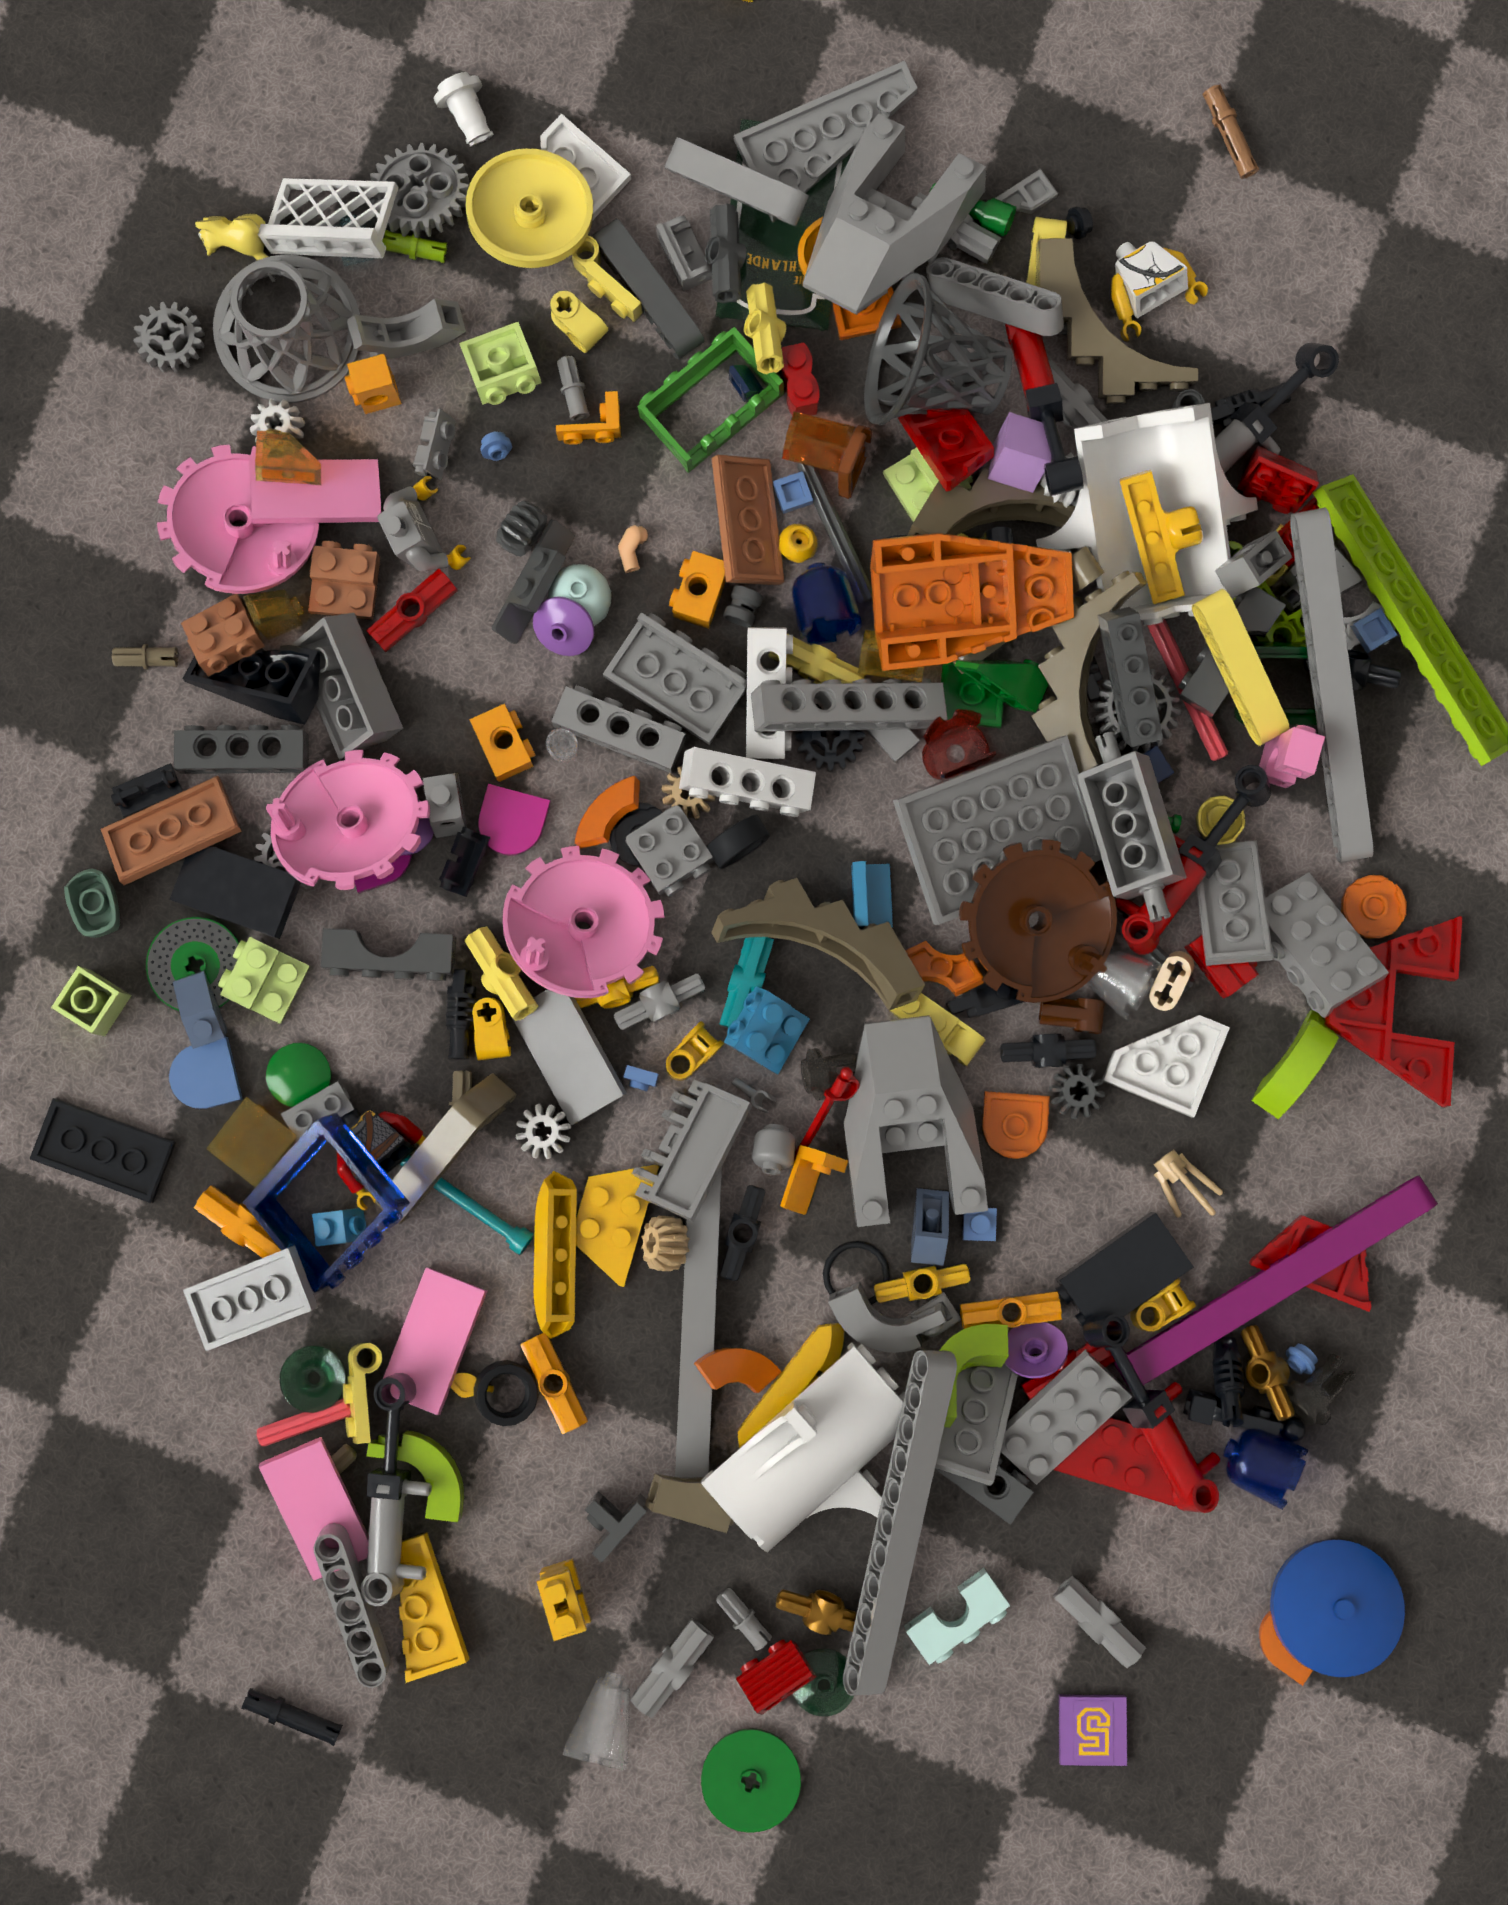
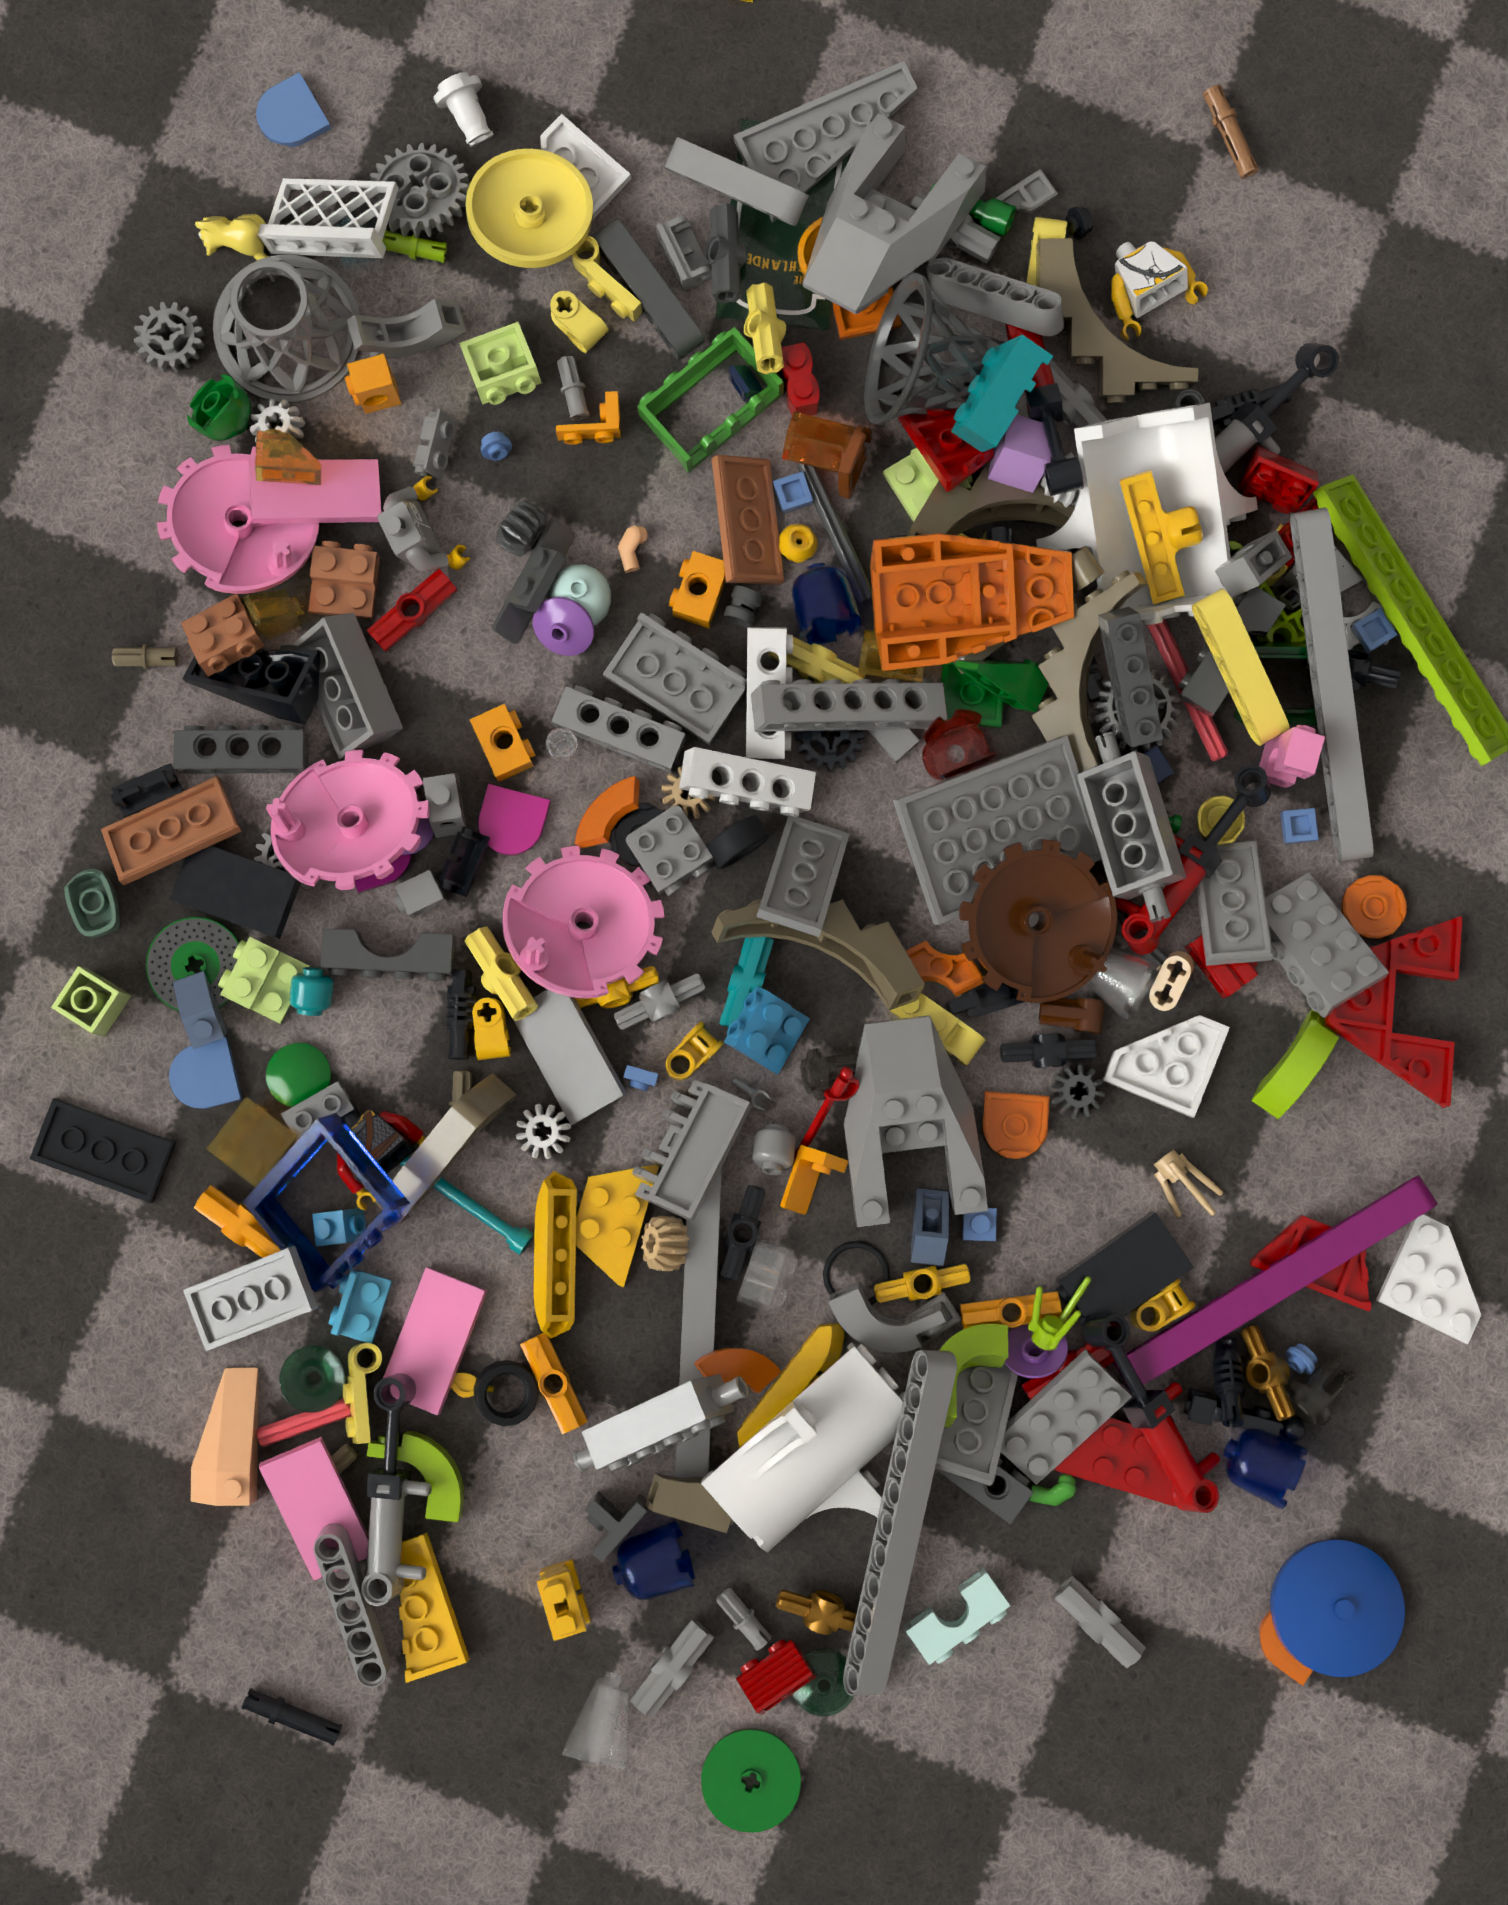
dark azure panel [851,861,893,929] -> none
medium lavender tile [1059,1695,1127,1766] -> none
none -> green cylinder [187,374,251,441]
none -> light nougat wedge [191,1367,259,1506]
none -> medium blue tile [256,72,331,147]
none -> teal head [289,967,333,1016]
none -> medium azure bracket [329,1269,393,1344]
none -> light grey brick [394,870,447,918]
none -> brick [573,1374,749,1472]
none -> clear blue cylinder [612,1521,695,1600]
none -> clear brick [736,1237,799,1314]
none -> light grey plate [756,815,850,937]
none -> teal wedge [951,334,1053,452]
none -> lime plant [1028,1276,1091,1351]
none -> bright green arm [1029,1474,1077,1506]
none -> medium blue plate [1280,808,1319,844]
none -> white plate [1376,1215,1481,1344]

